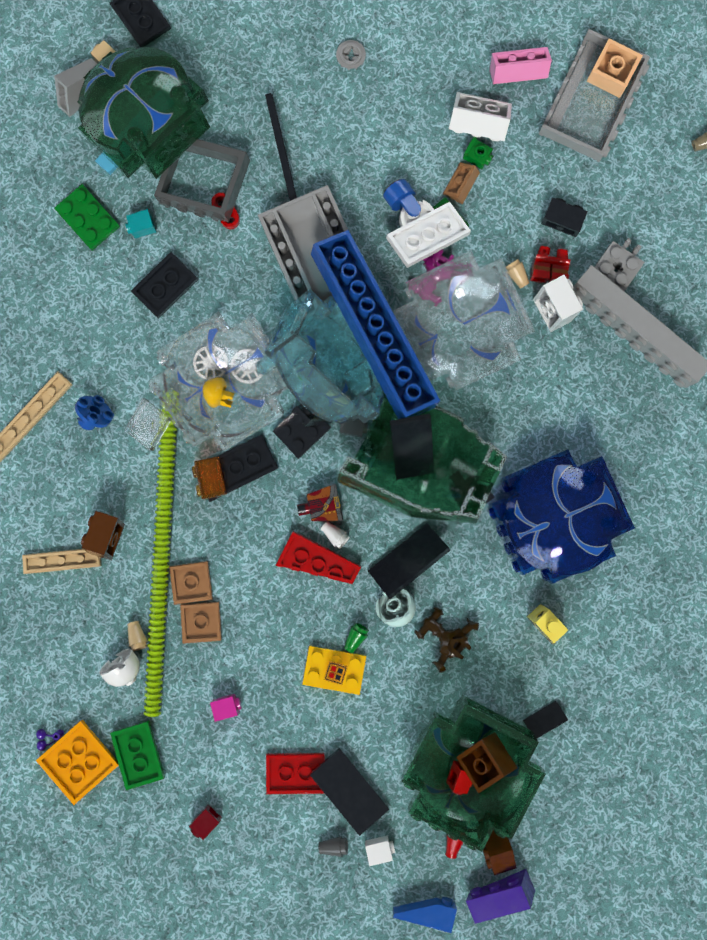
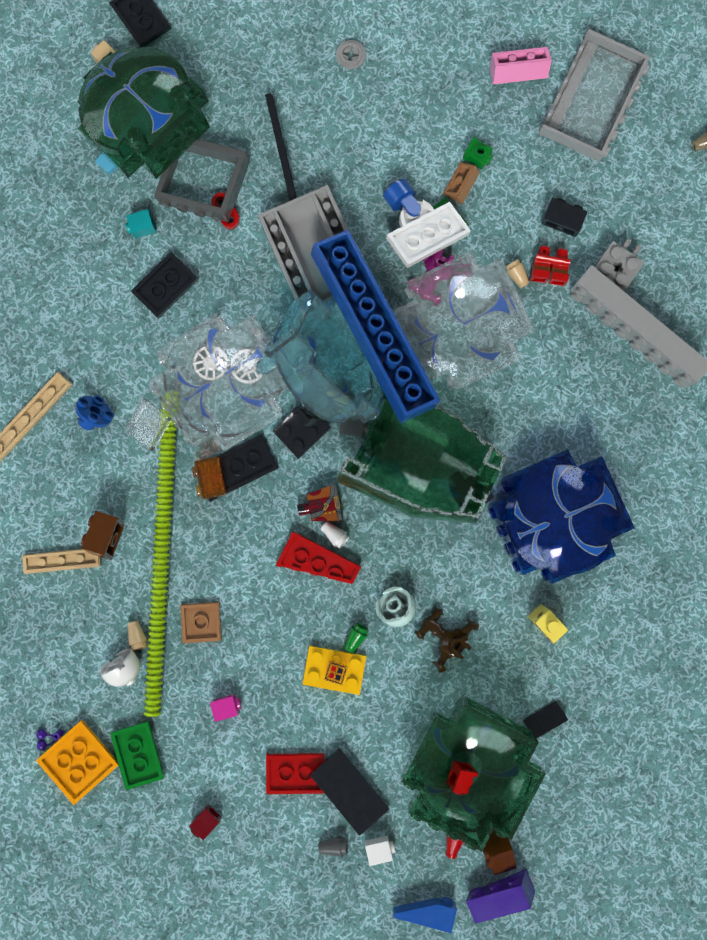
light grey slope [54,58,104,117] -> none
green plate [54,184,120,251] -> none
medium nougat tile [169,561,213,605] -> none
yellow piece [203,377,234,408] -> none
black tile [368,523,451,599] -> none
black tile [390,413,434,480] -> none
white brick [449,92,512,141] -> none
reddish brown brick [456,732,517,793] -> none
white brick [533,275,583,332] -> none
light nougat brick [587,38,643,98] -> none

